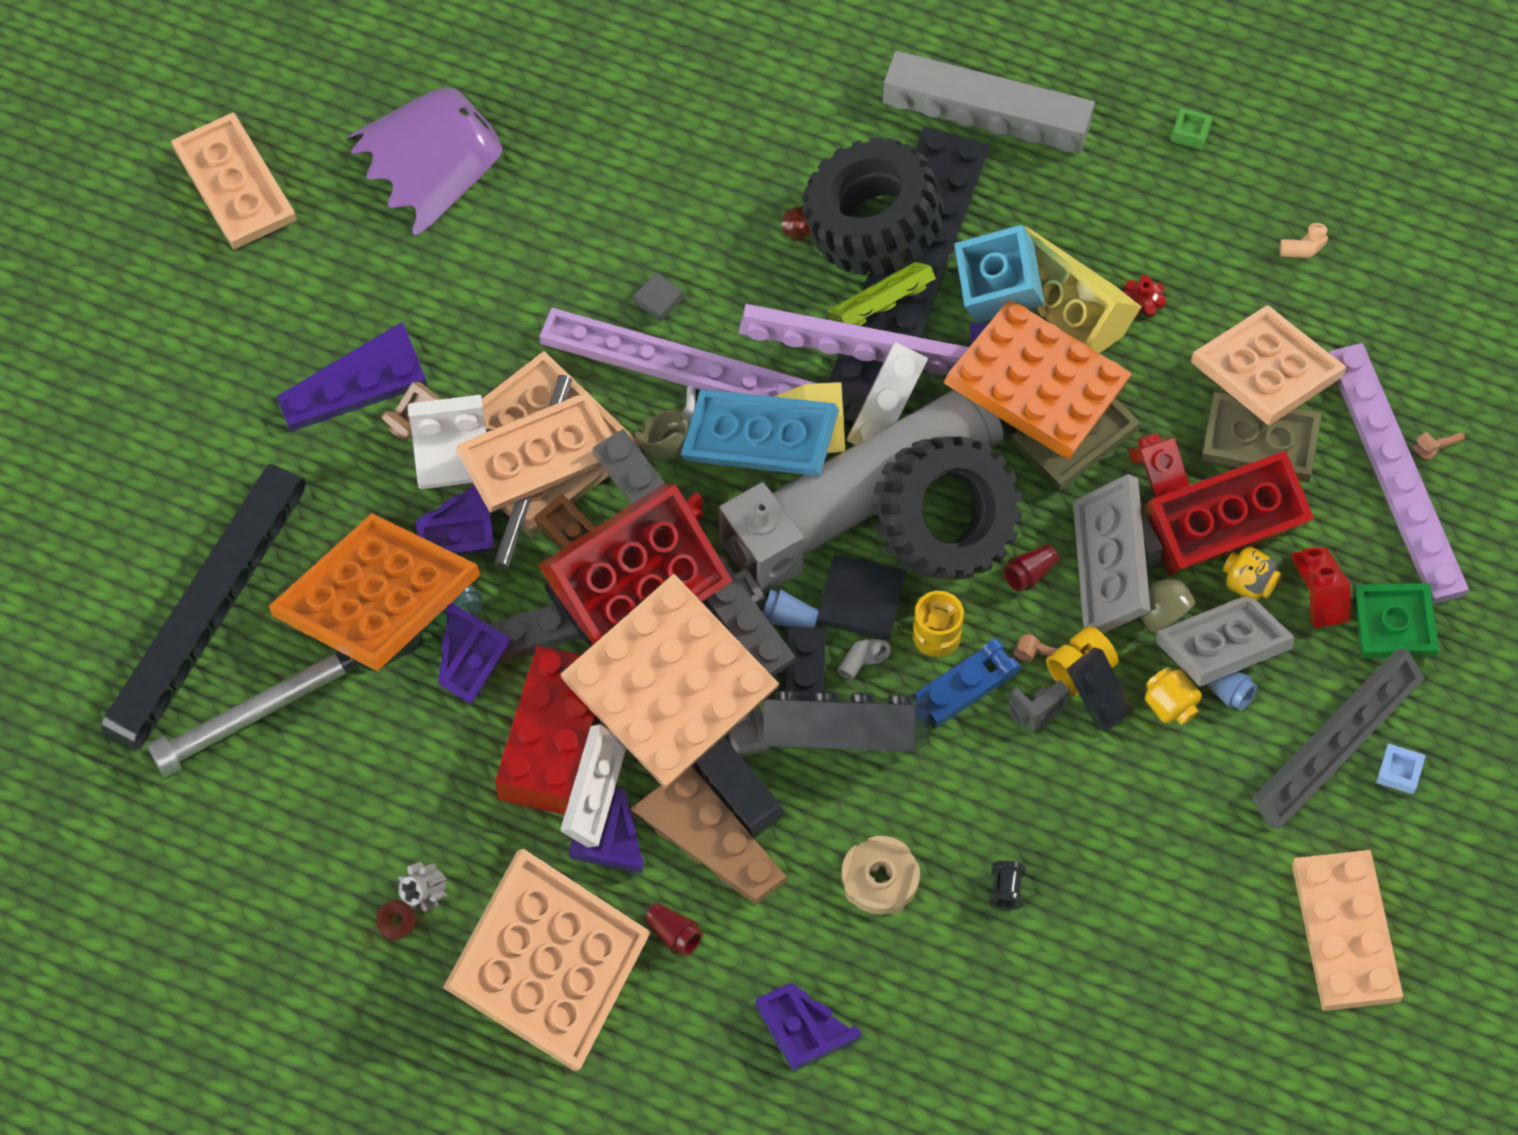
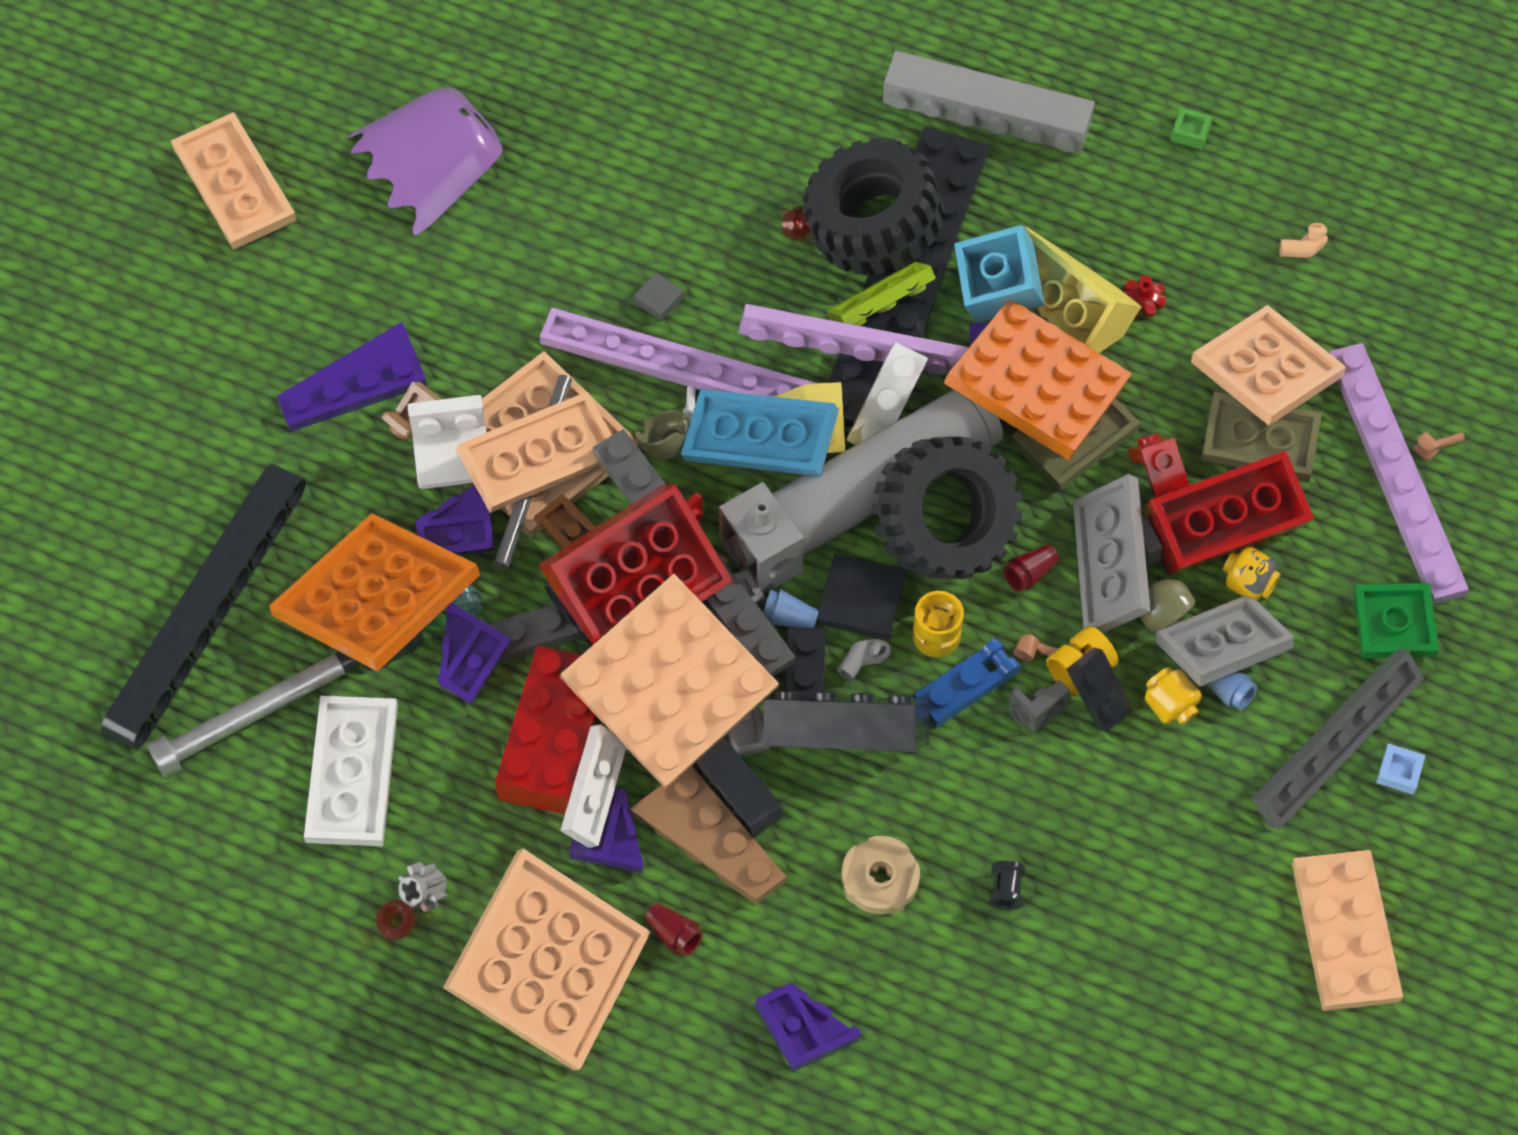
red bracket [1292,547,1350,628] -> none
none -> white plate [304,696,398,846]

